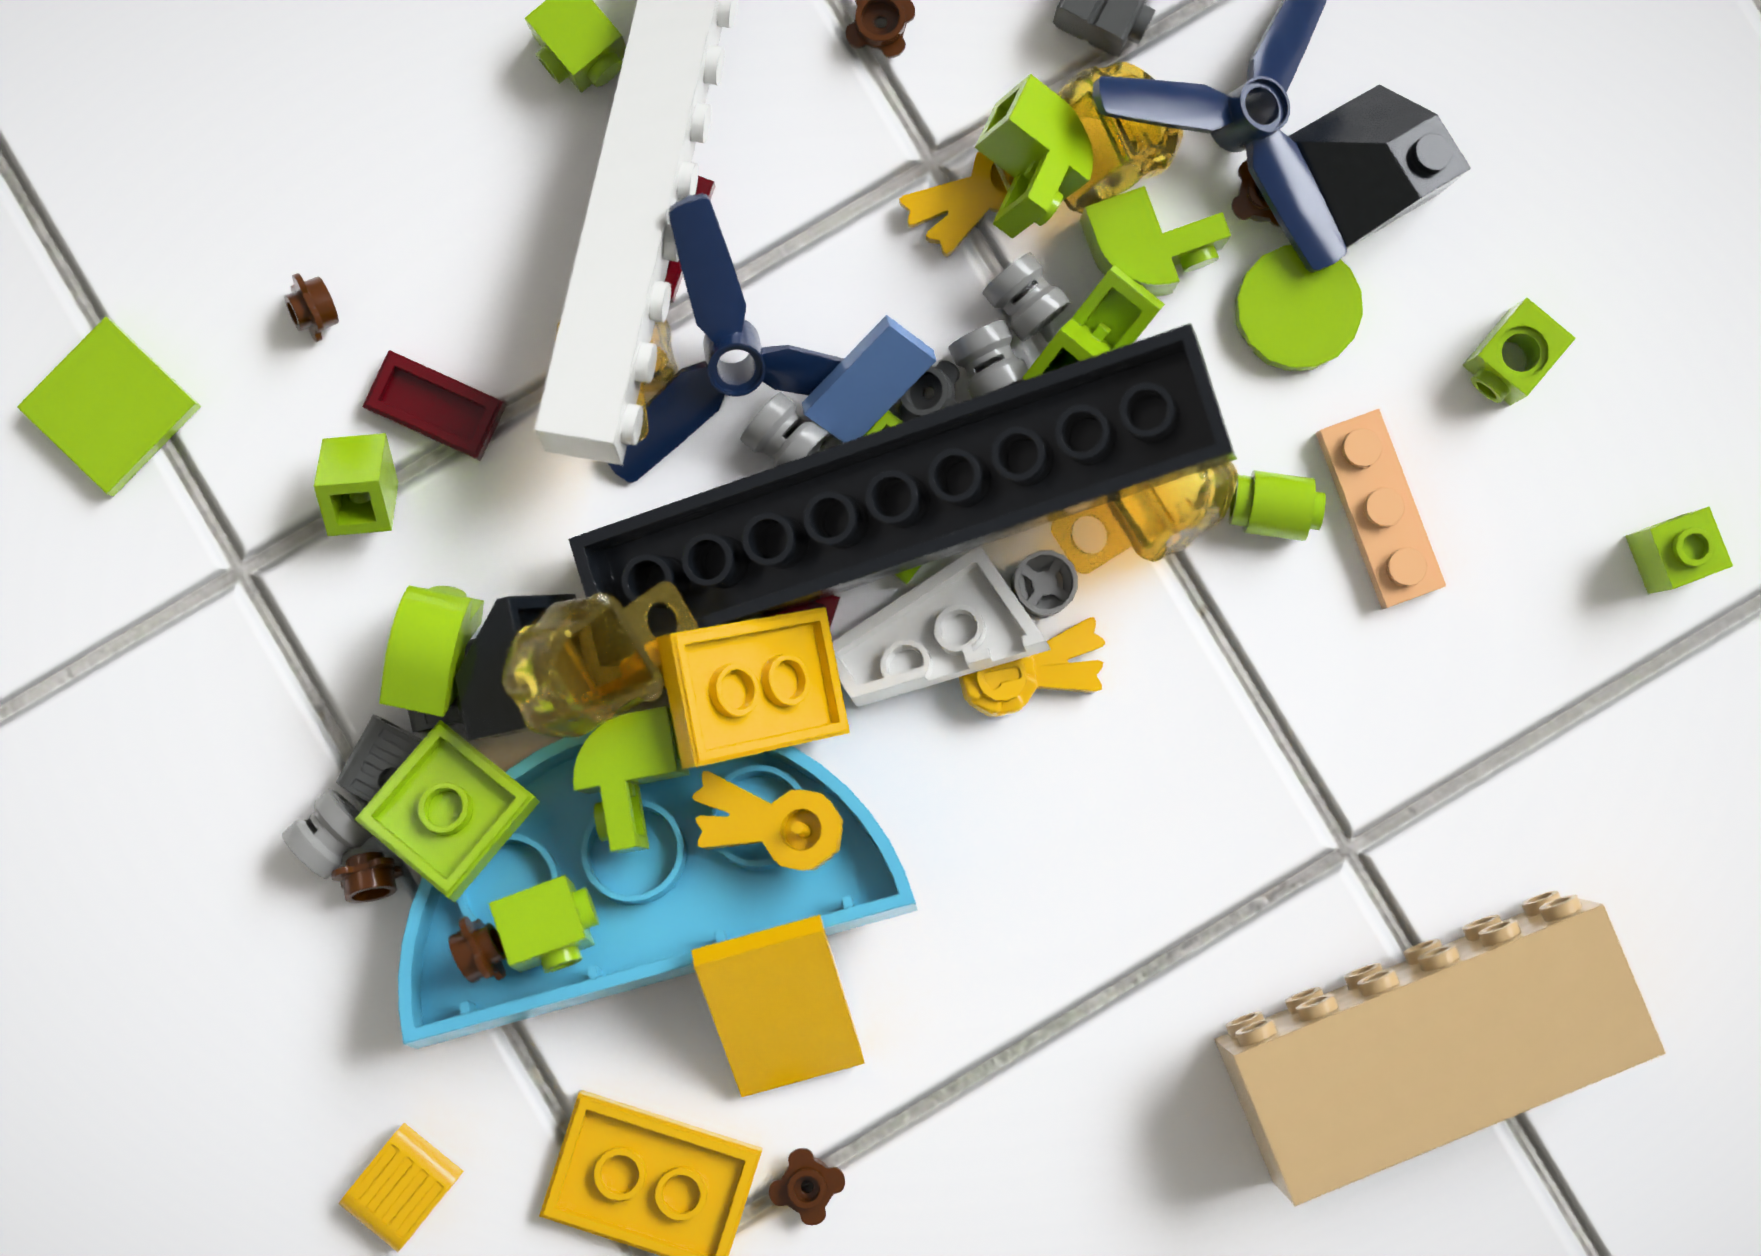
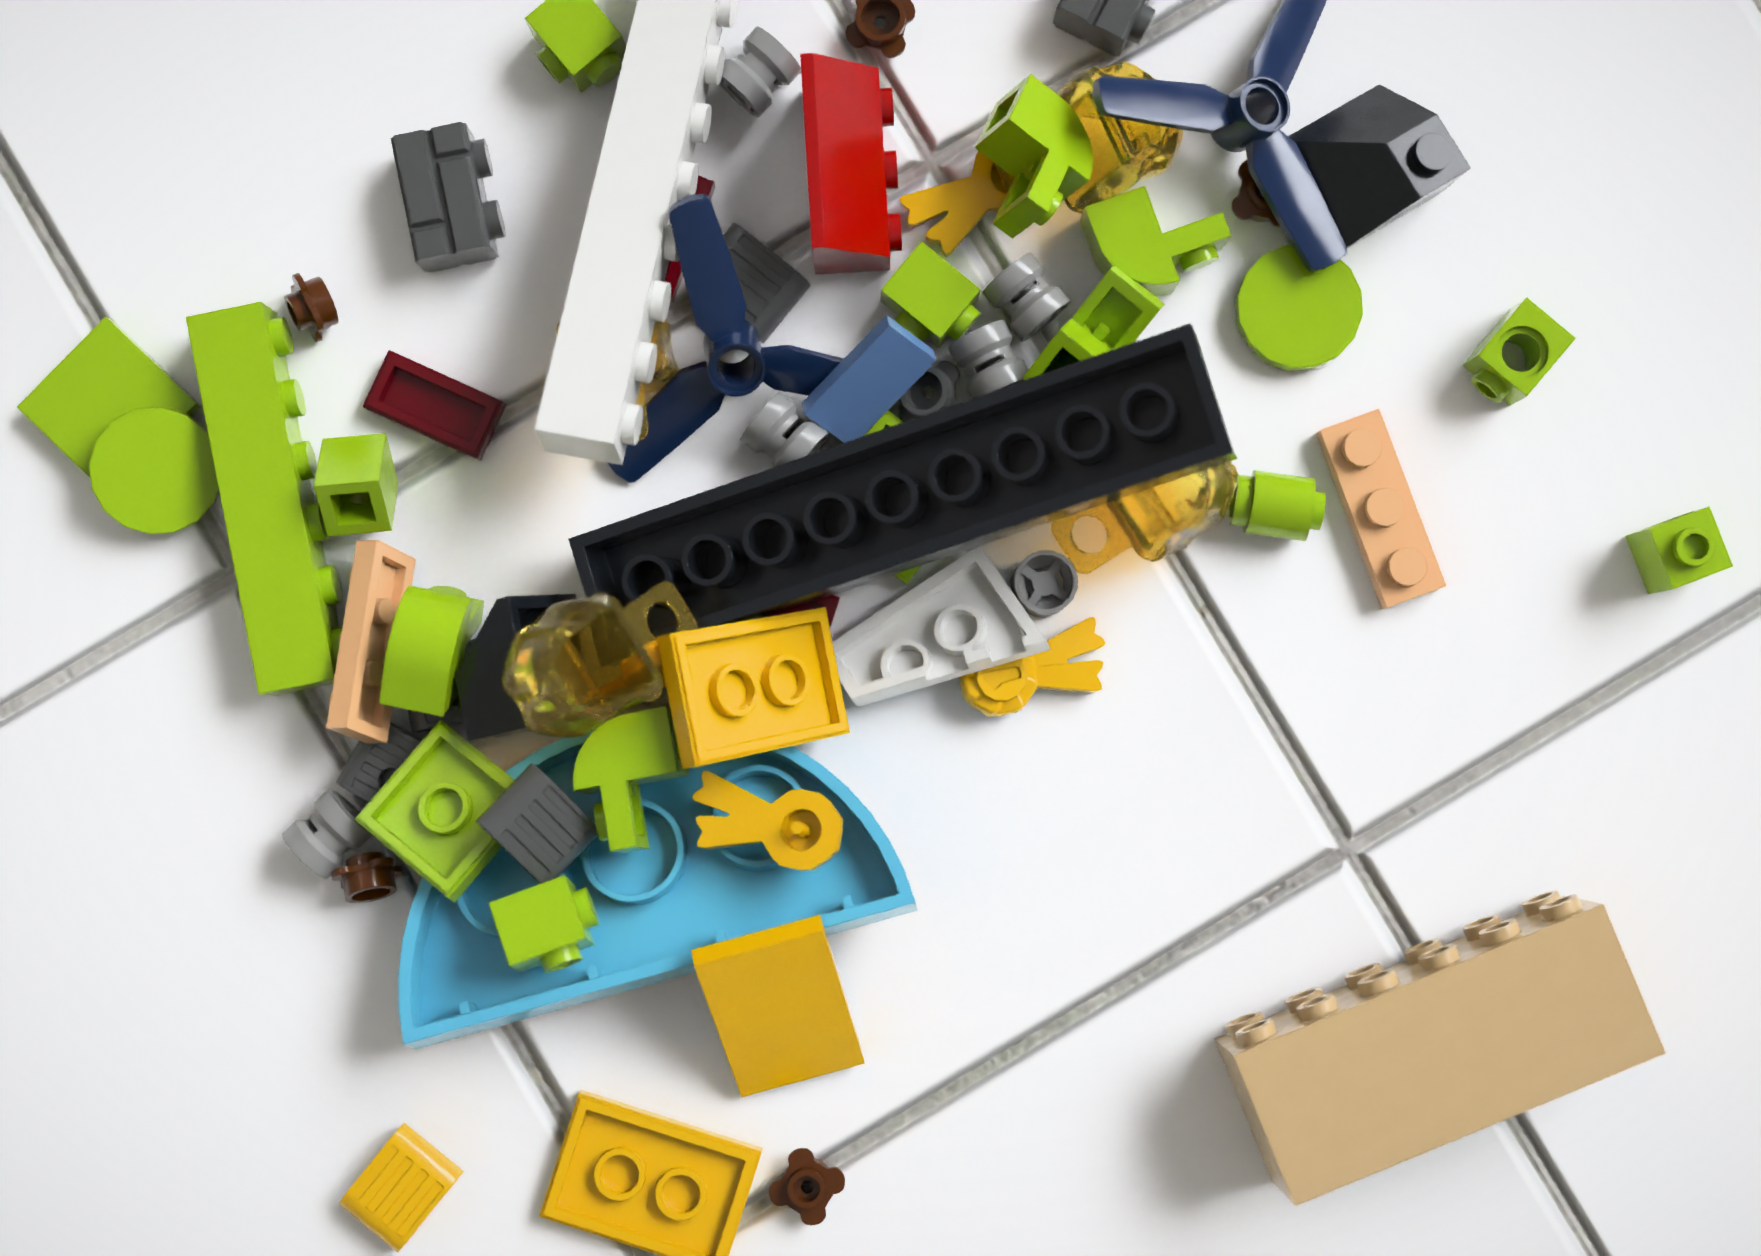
reddish brown plate [448,916,507,983] -> none
none -> lime tile [89,406,219,534]
none -> lime brick [186,302,342,696]
none -> light nougat plate [326,540,416,744]
none -> dark grey brick [390,122,506,272]
none -> dark grey piece [476,763,598,884]
none -> light grey wheel [720,26,801,117]
none -> dark grey piece [723,222,811,344]
none -> red slope [800,53,902,275]
none -> lime brick [881,241,981,349]

